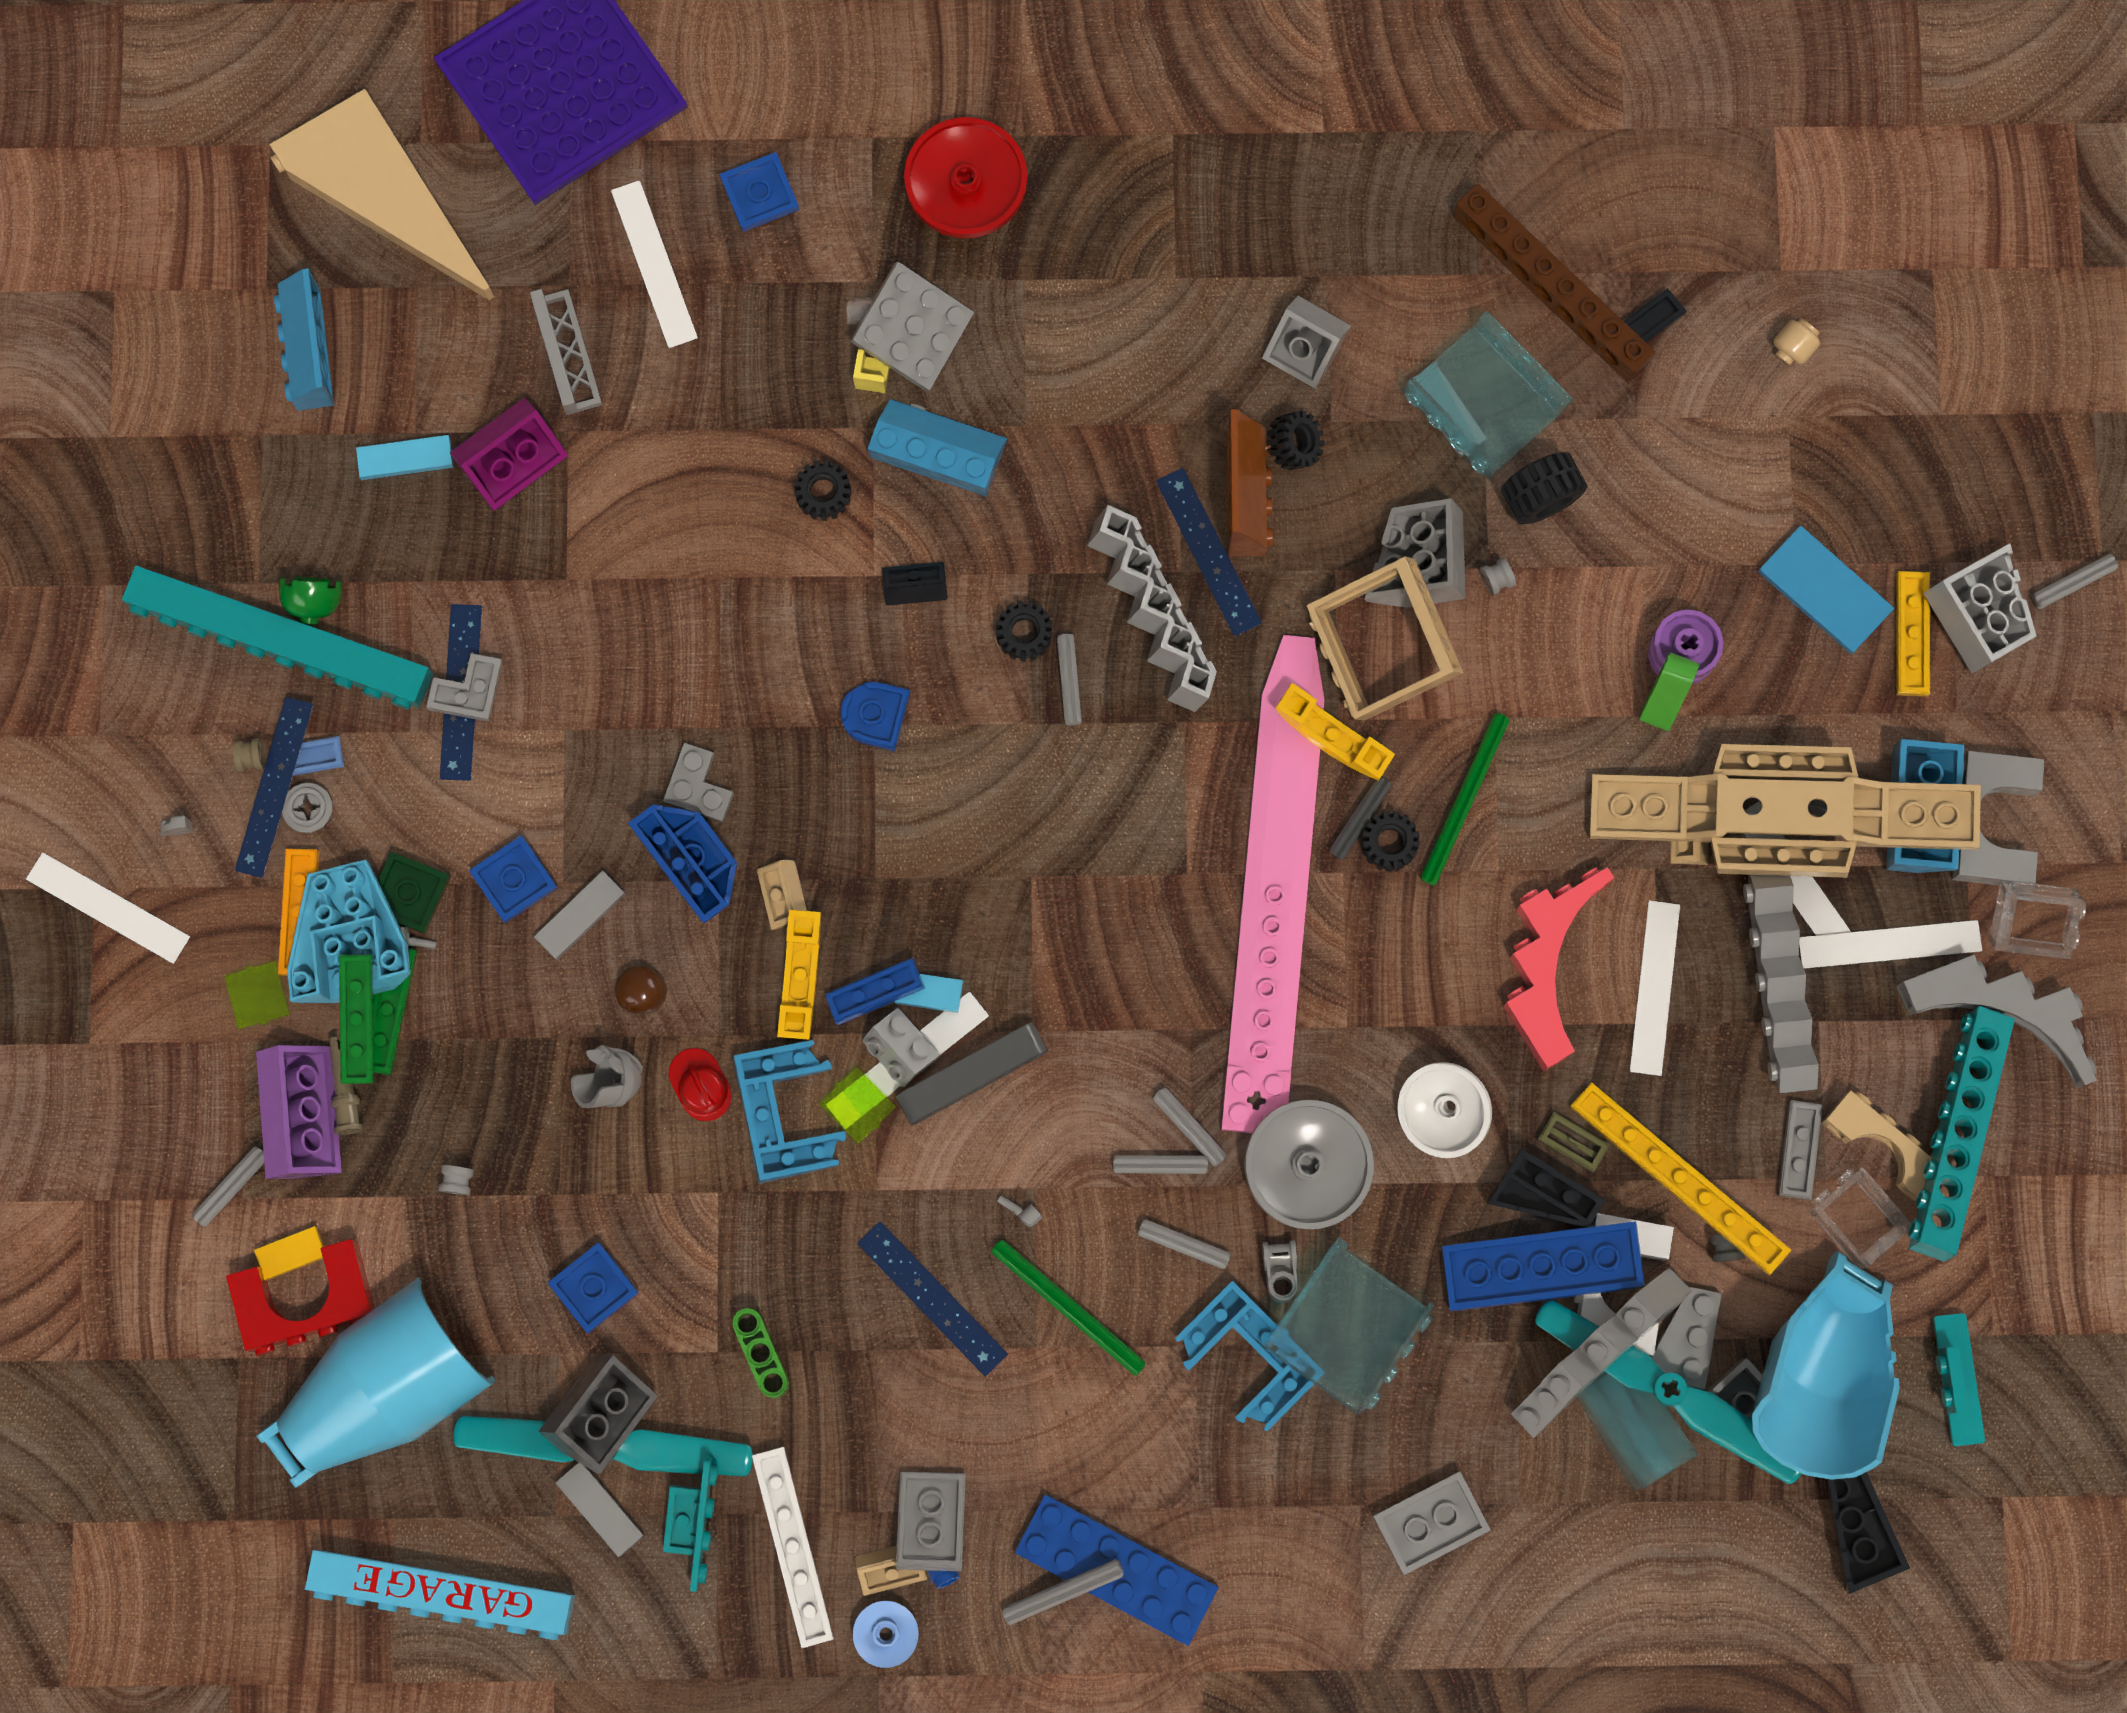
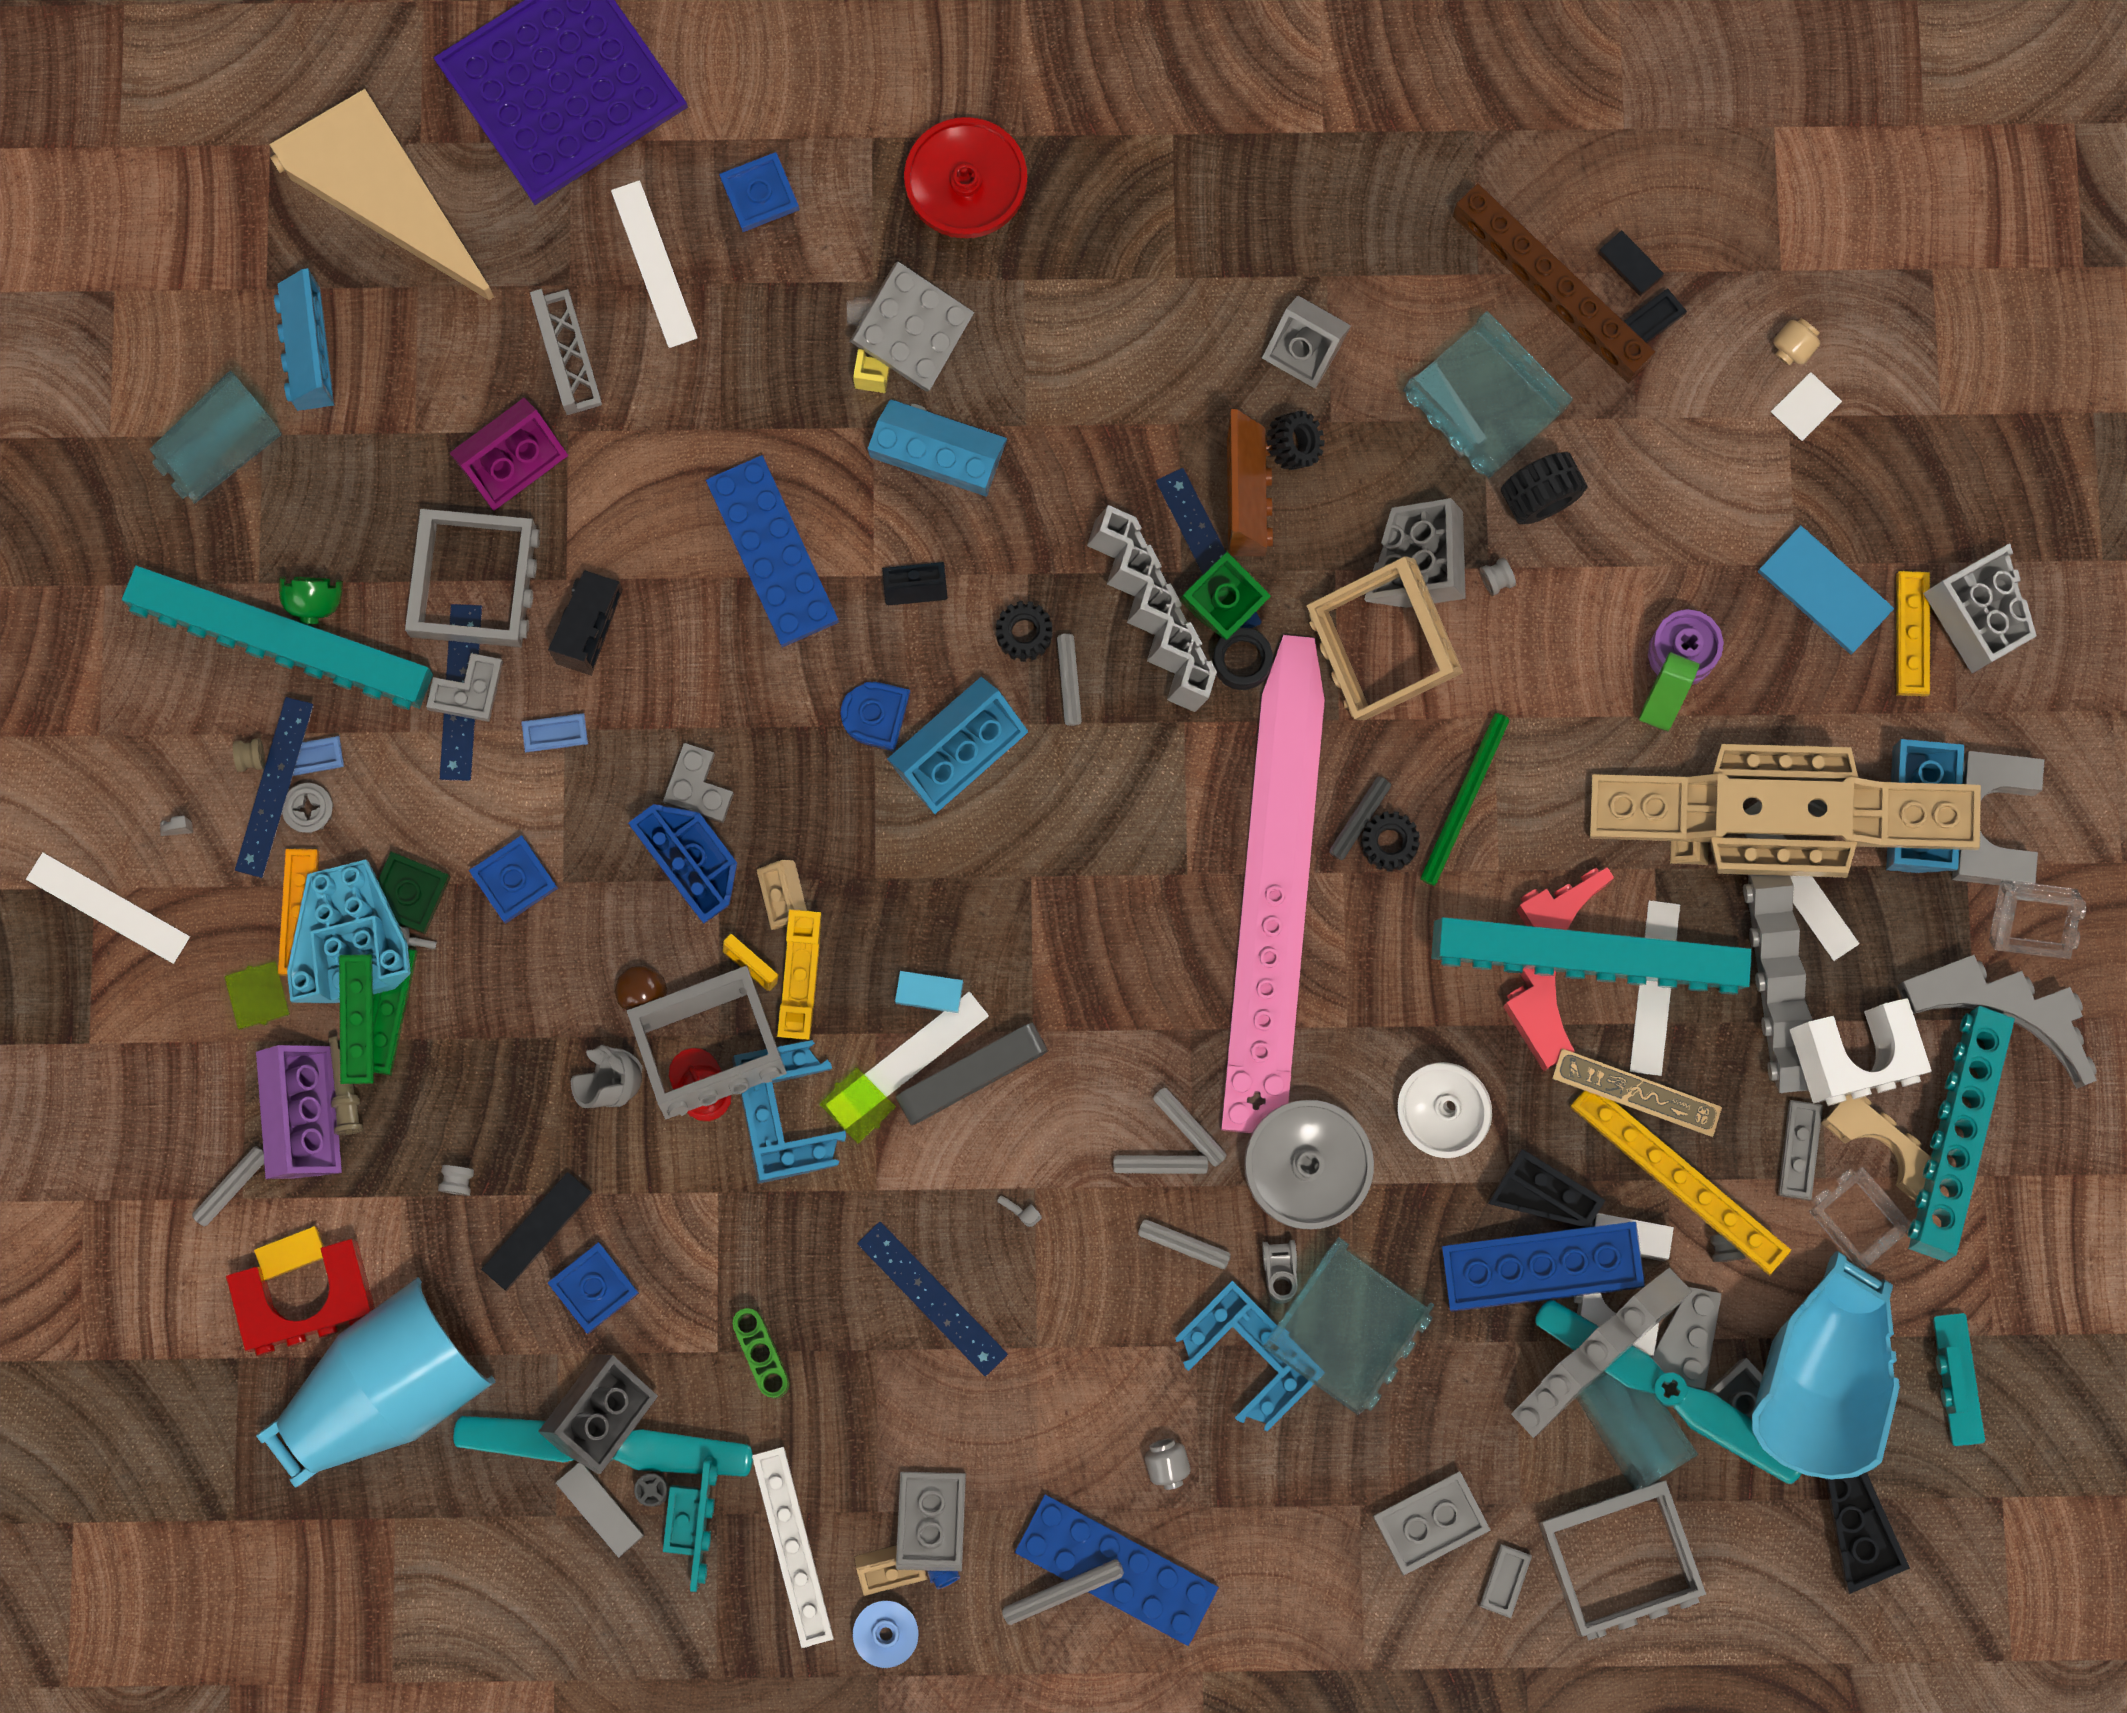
medium azure brick [305,1550,575,1640] -> none
medium azure tile [356,435,454,480] -> none
light grey tile [534,871,626,960] -> none
black tyre [794,460,852,521] -> none
blue tile [825,958,925,1025] -> none
light grey bracket [862,1008,940,1087] -> none
green axle [991,1240,1146,1376] -> none
yellow slope [1275,683,1395,780] -> none
olive tile [1537,1112,1610,1173] -> none
white sticker [1799,920,1982,968] -> none
light grey axle [2031,554,2118,609] -> none
none -> clear light blue slope [149,370,282,504]
none -> light grey window [405,509,540,648]
none -> black tile [481,1172,593,1291]
none -> medium blue tile [522,713,588,753]
none -> black wedge [548,570,623,676]
none -> light grey window [627,965,787,1120]
none -> dark grey wheel [634,1474,669,1507]
none -> blue plate [706,455,839,648]
none -> yellow tile [723,934,779,991]
none -> dark azure slope [887,677,1028,814]
none -> light grey head [1144,1438,1191,1490]
none -> green slope [1179,552,1271,640]
none -> black tyre [1213,627,1273,690]
none -> teal brick [1431,917,1751,994]
none -> light grey tile [1479,1544,1532,1618]
none -> light grey window [1538,1480,1706,1641]
none -> sticker [1552,1048,1722,1137]
none -> black tile [1598,230,1664,297]
none -> white sticker [1771,372,1842,441]
none -> white arch [1789,998,1932,1106]

